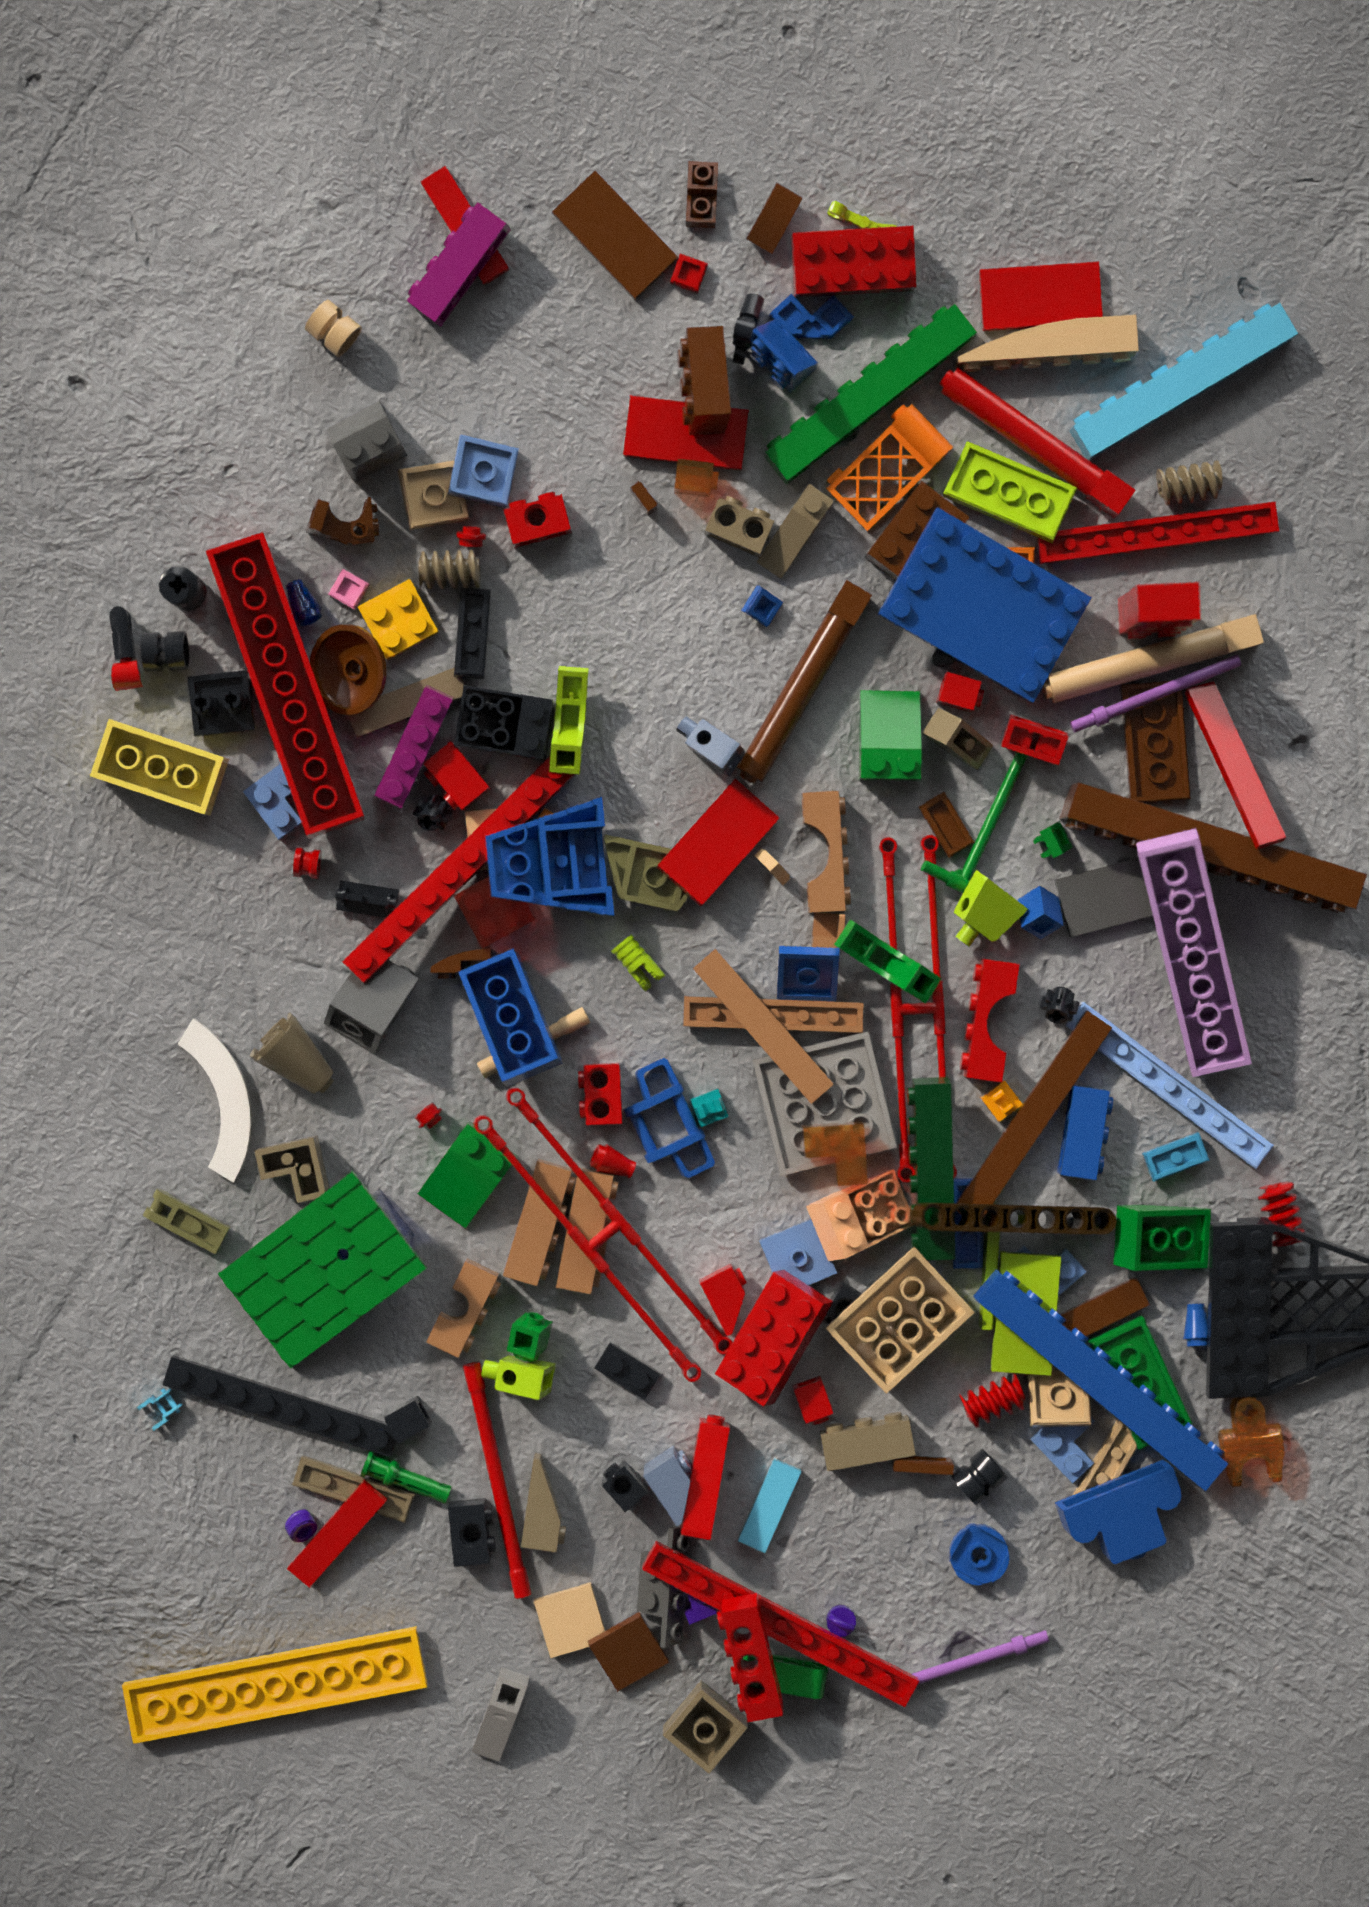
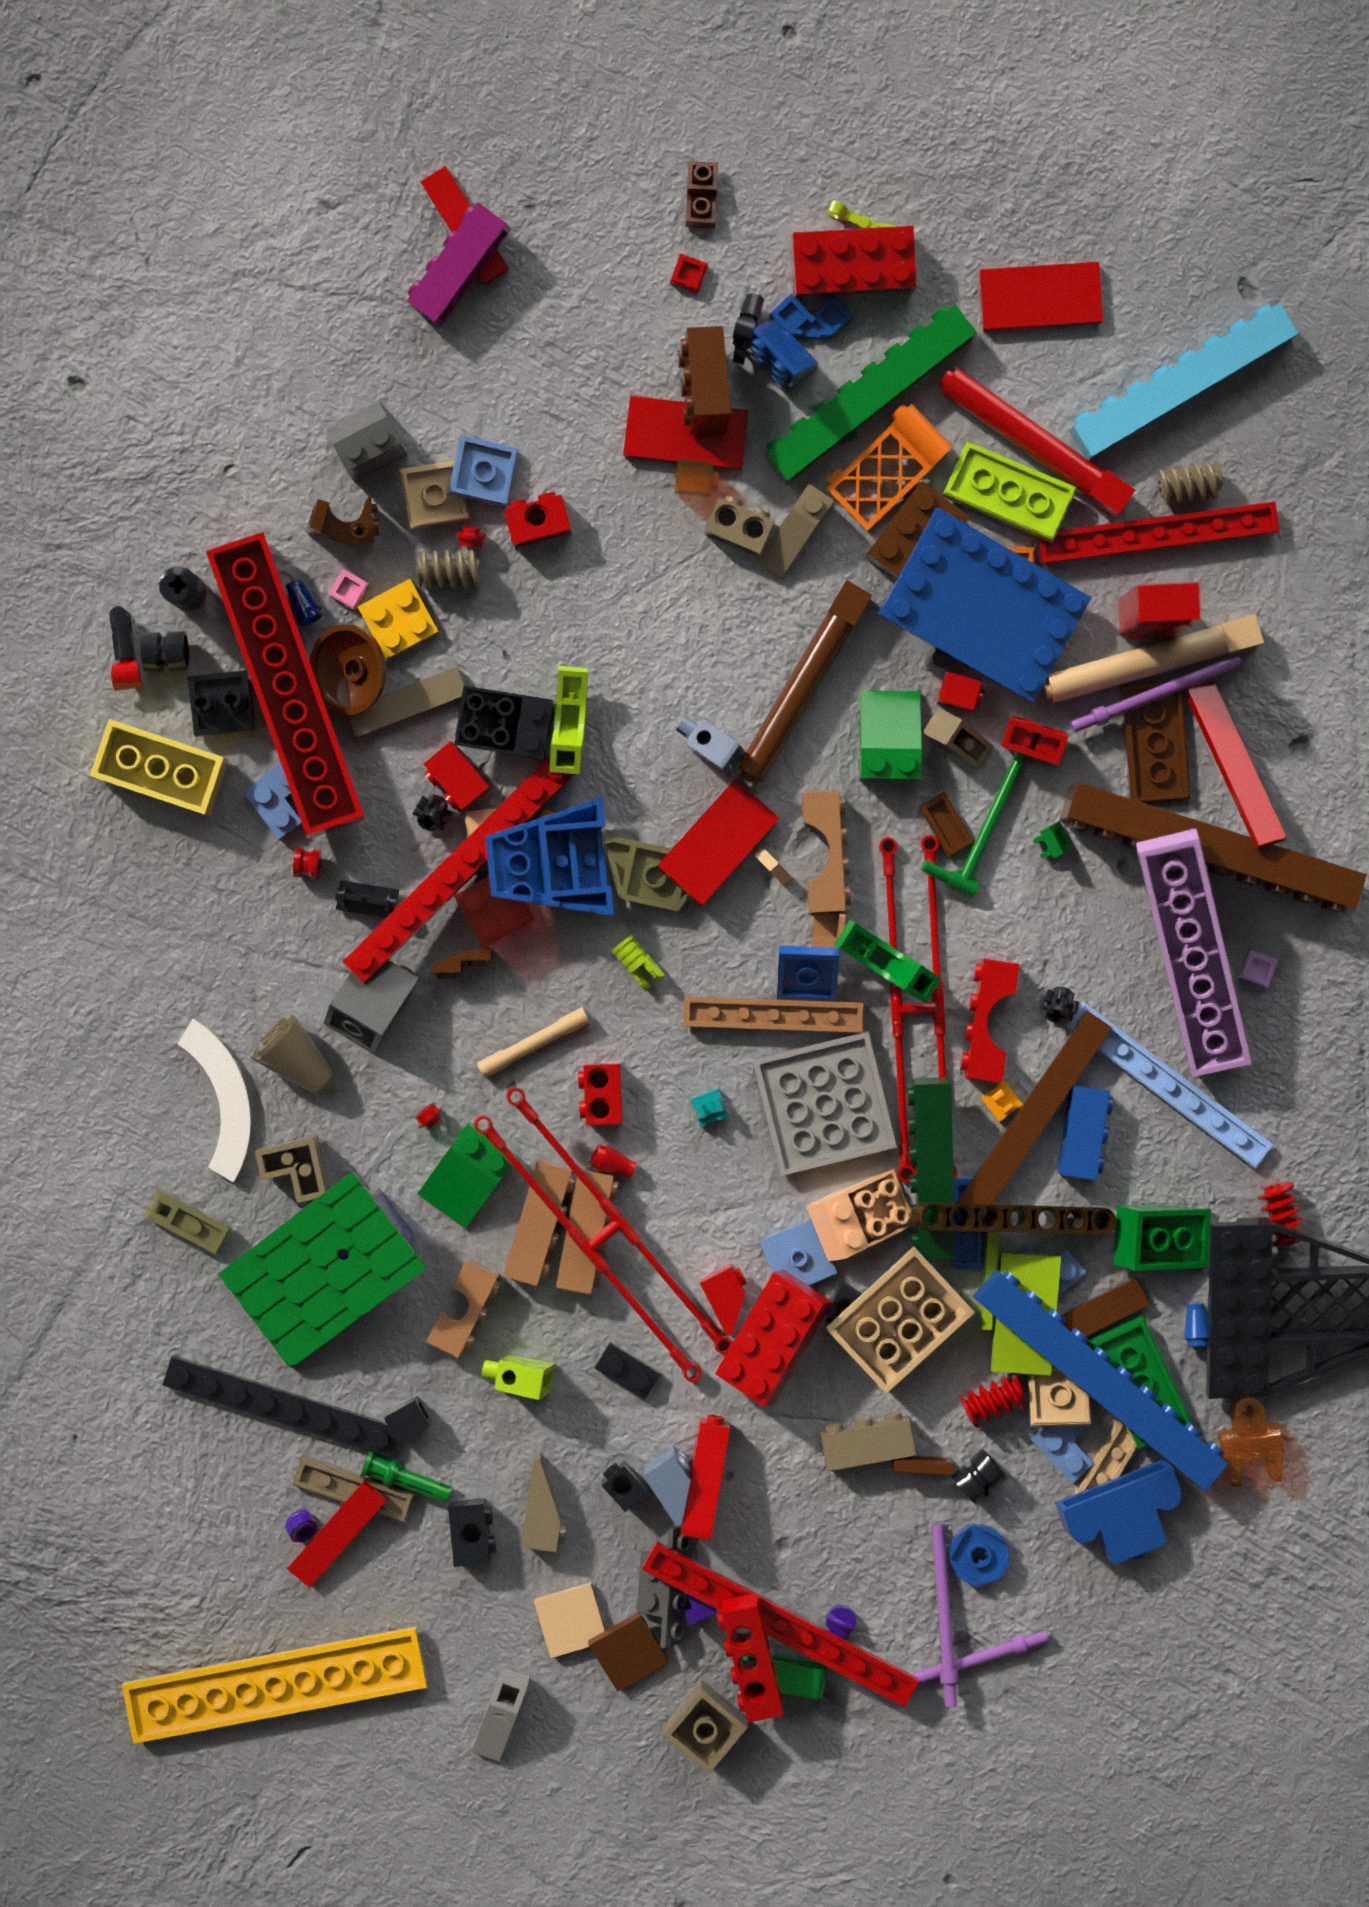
medium azure piece [137,1388,183,1431] -> none
tan wheel [305,300,362,357] -> none
magenta brick [374,684,454,808] -> none
black tile [454,588,491,679] -> none
blue brick [458,949,563,1087] -> none
red piece [463,1361,532,1599] -> none
green brick [507,1312,553,1362] -> none
reddish brown tile [552,171,678,300] -> none
blue bar [623,1058,715,1178] -> none
reddish brown tile [630,481,657,516] -> none
medium nougat tile [693,949,834,1104] -> none
medium azure tile [738,1458,801,1553] -> none
blue tile [741,585,783,628] -> none
reddish brown slope [746,182,803,254] -> none
red brick [792,1375,834,1425] -> none
clear orange brick [802,1121,868,1186] -> none
lime torso [954,870,1028,947] -> none
tan slope [955,315,1139,372] -> none
blue panel [1018,886,1064,939] -> none
dark grey tile [1054,858,1153,937] -> none
dark azure plate [1142,1132,1210,1182] -> none
none -> medium lavender bar [932,1524,958,1708]
none -> lavender tile [1238,950,1278,988]

